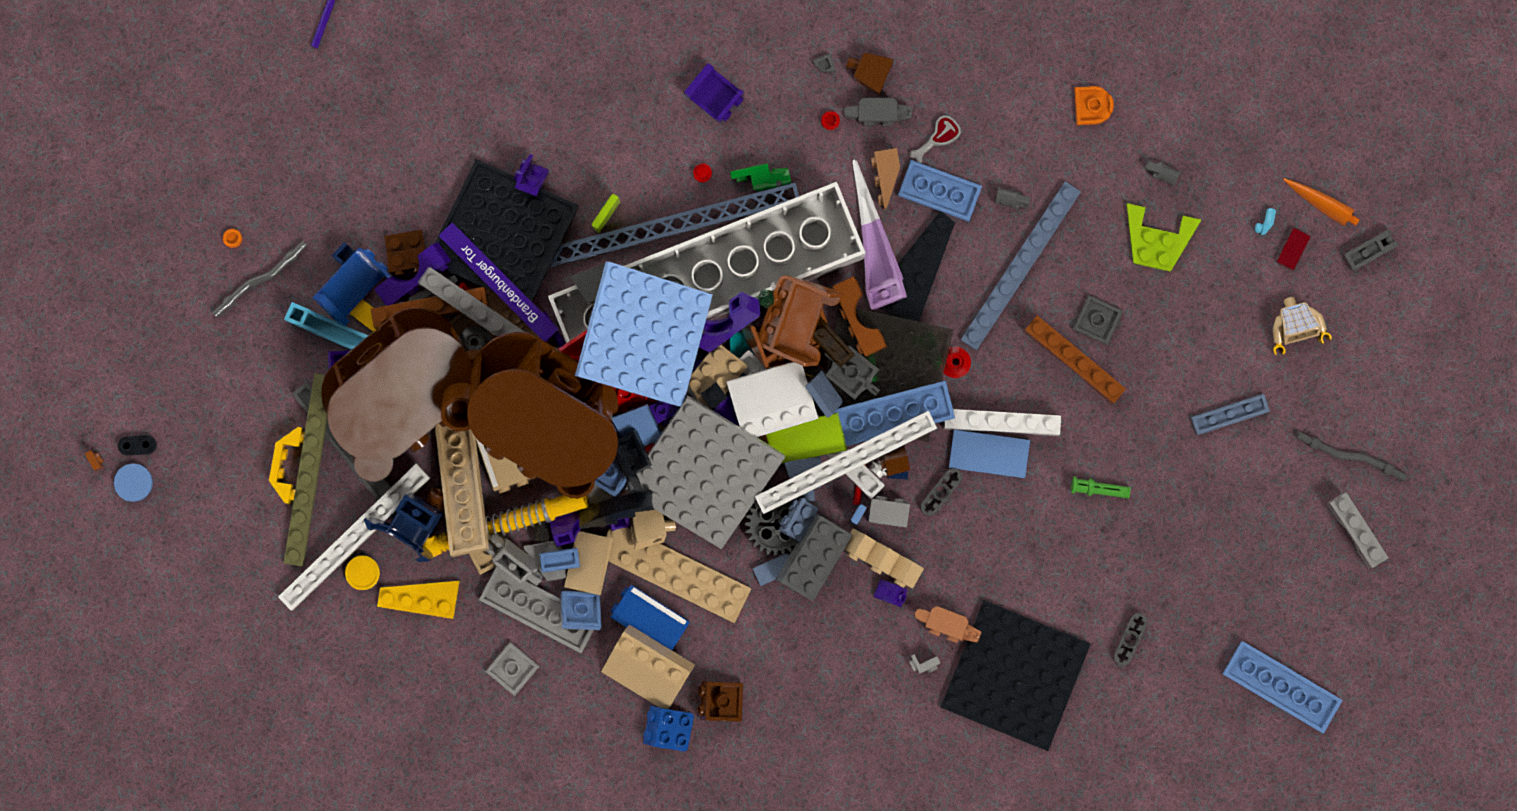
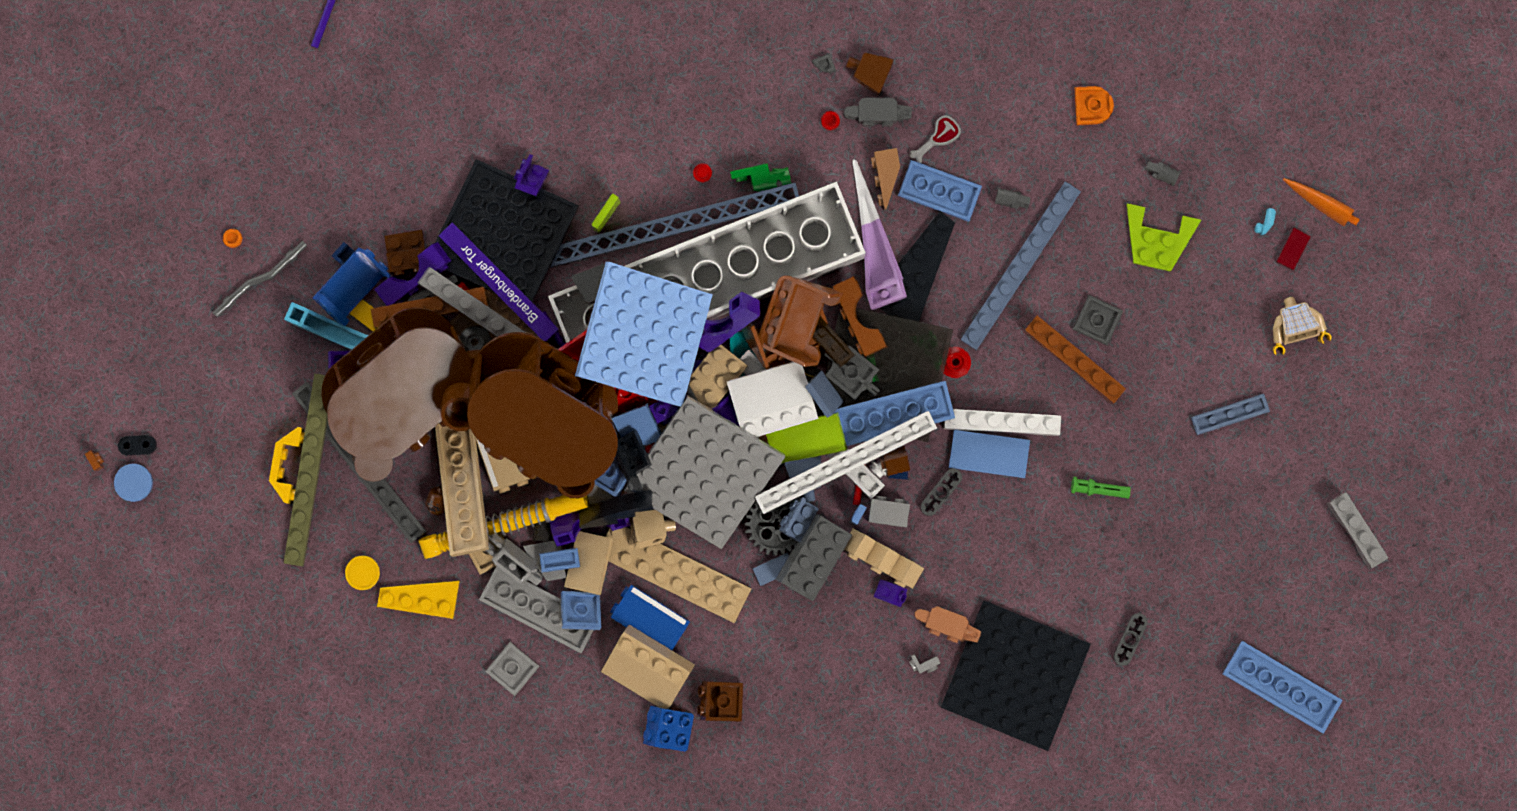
white plate [278,464,431,611] -> none
dark blue piece [364,493,443,562] -> none
dark purple panel [684,63,744,123] -> none
black plate [701,382,728,409] -> none
clear green plate [758,289,774,308] -> none
dark grey bar [1296,432,1408,481] -> none
dark grey plate [1343,229,1399,272] -> none

